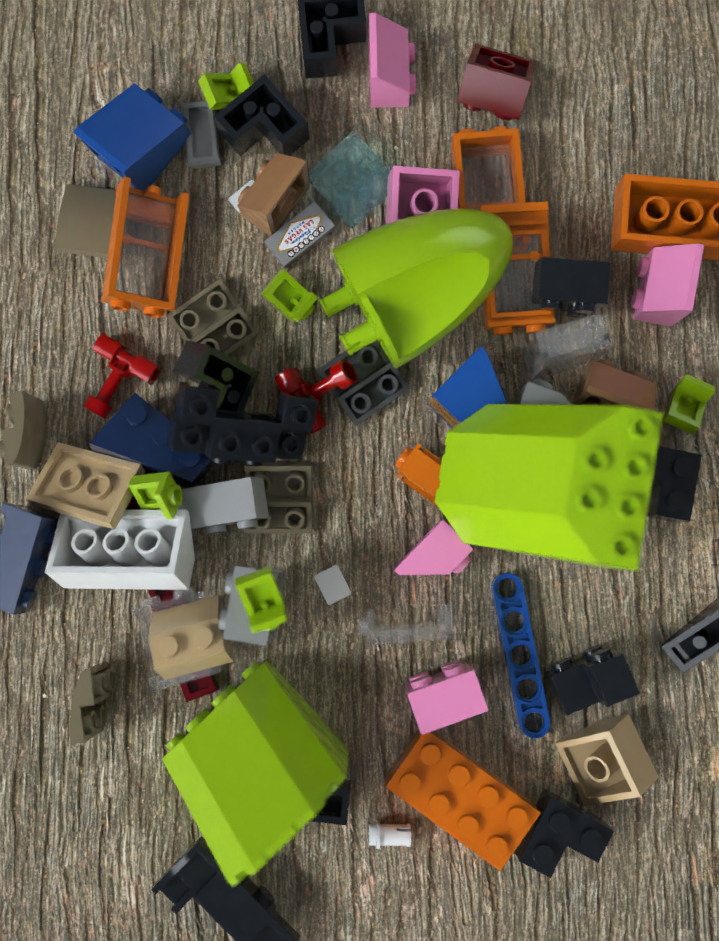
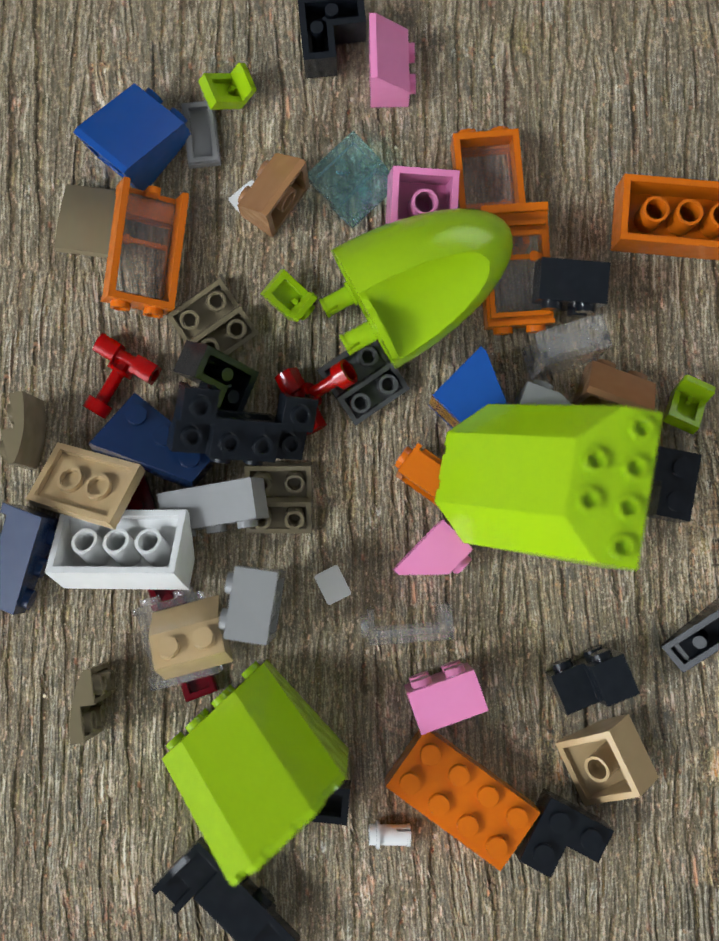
lime bracket [128,471,183,520] -> none
black brick [214,74,310,156] -> none
lime bracket [235,566,288,633] -> none
tile [264,201,335,269] -> none
dark red slope [457,43,536,120] -> none
blue beam [491,573,550,738] -> none
bright pink slope [631,243,704,327] -> none

